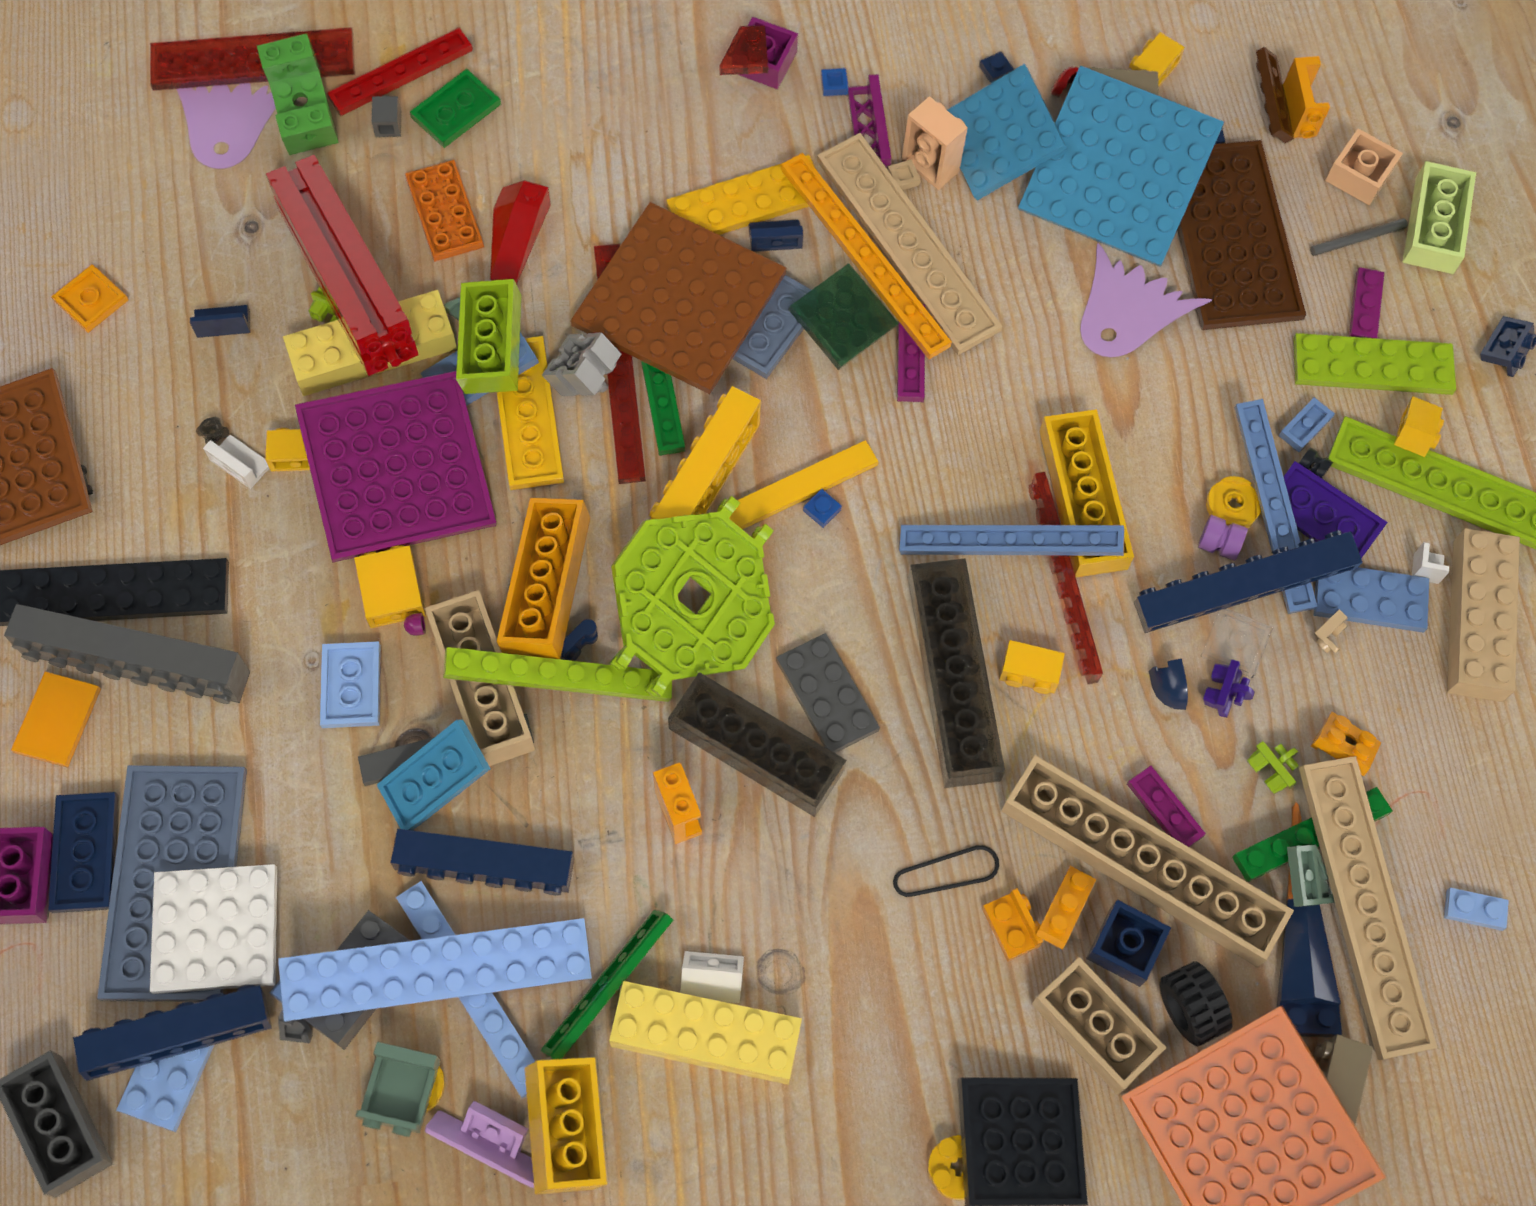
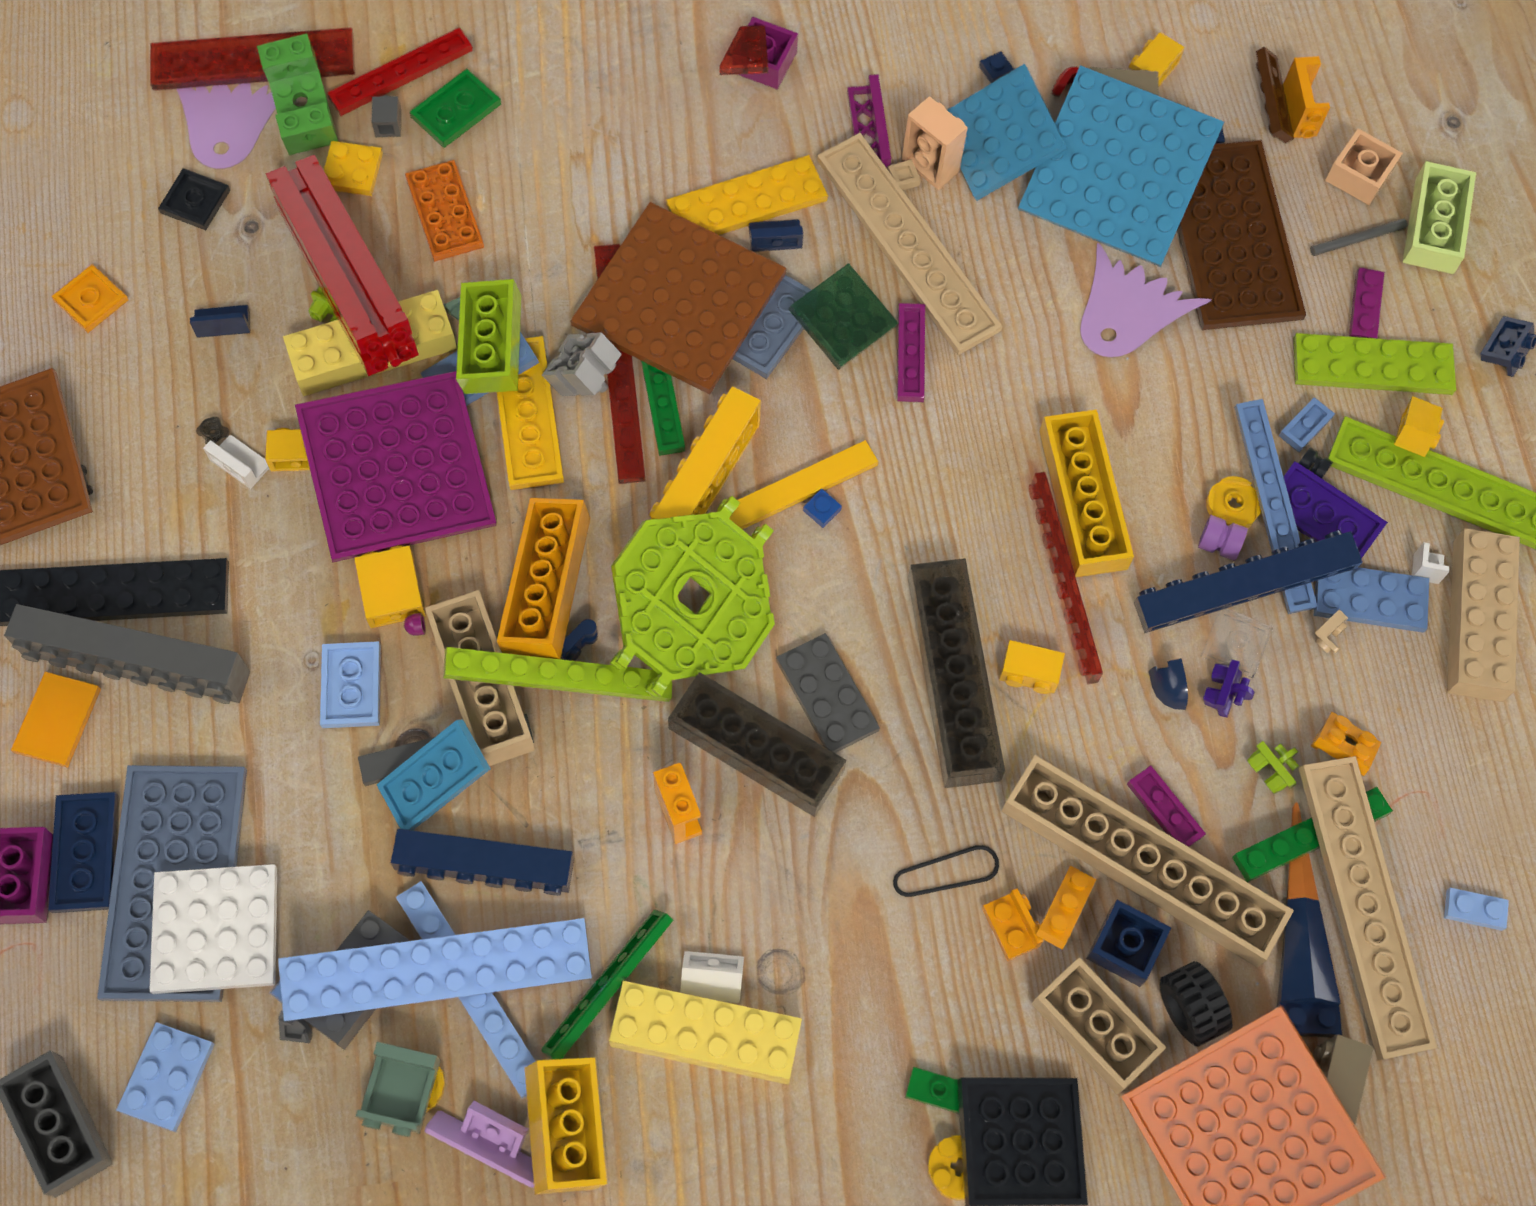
dark blue brick [73,985,272,1081] -> none
red wedge [490,180,551,285] -> none
light orange plate [781,152,952,360] -> none
blue plate [821,68,849,96] -> none
medium blue plate [899,525,1124,556] -> none
sand green wing [1287,845,1335,907] -> none
none -> black tile [158,168,230,230]
none -> yellow plate [324,141,383,196]
none -> green plate [905,1067,959,1114]

